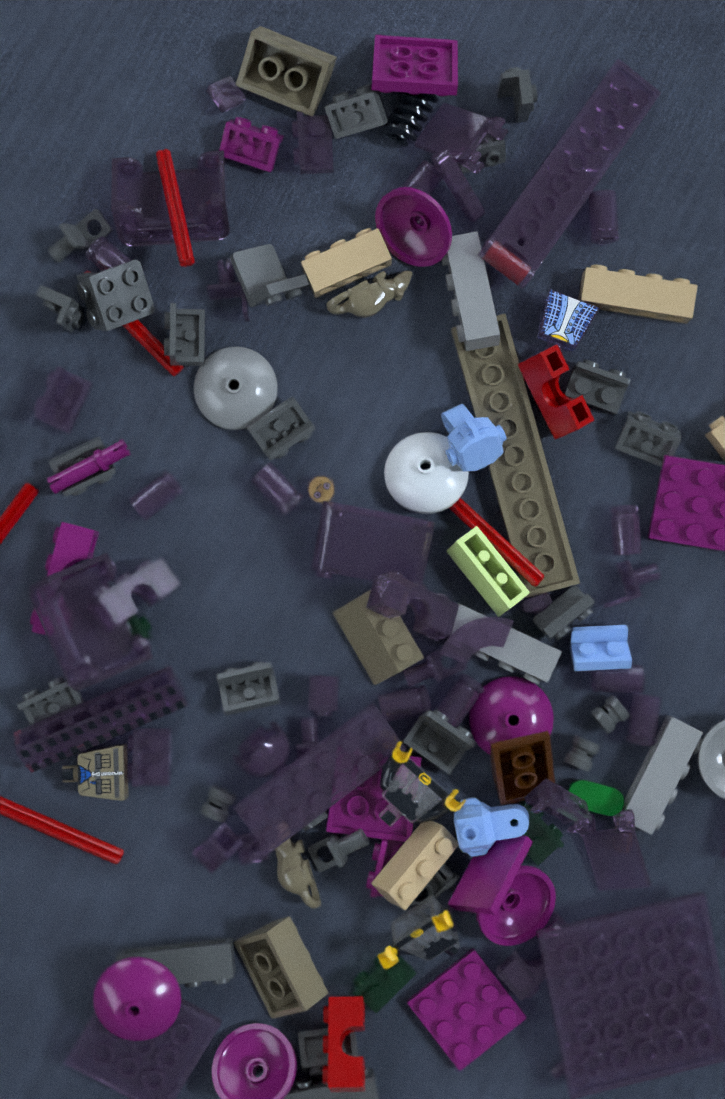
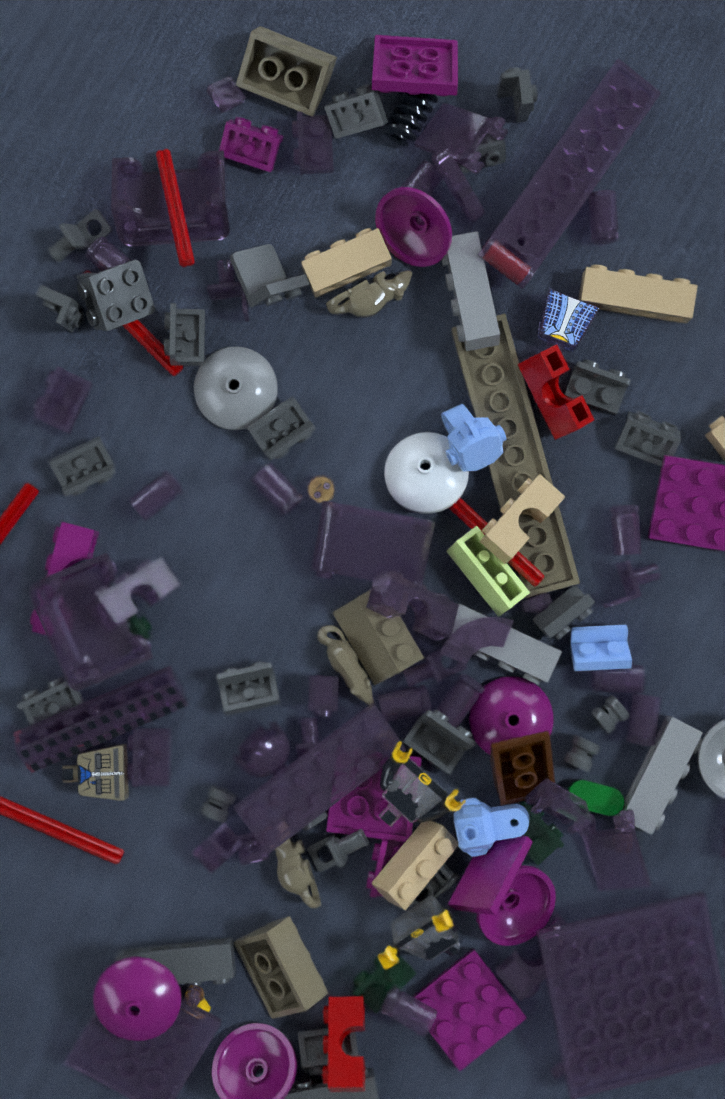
magenta pin [47,439,131,494] -> none
none -> arm [185,985,211,1016]
none -> dark tan animal [317,625,374,707]
none -> clear purple piece [381,986,437,1037]
none -> tan arch [479,474,565,564]

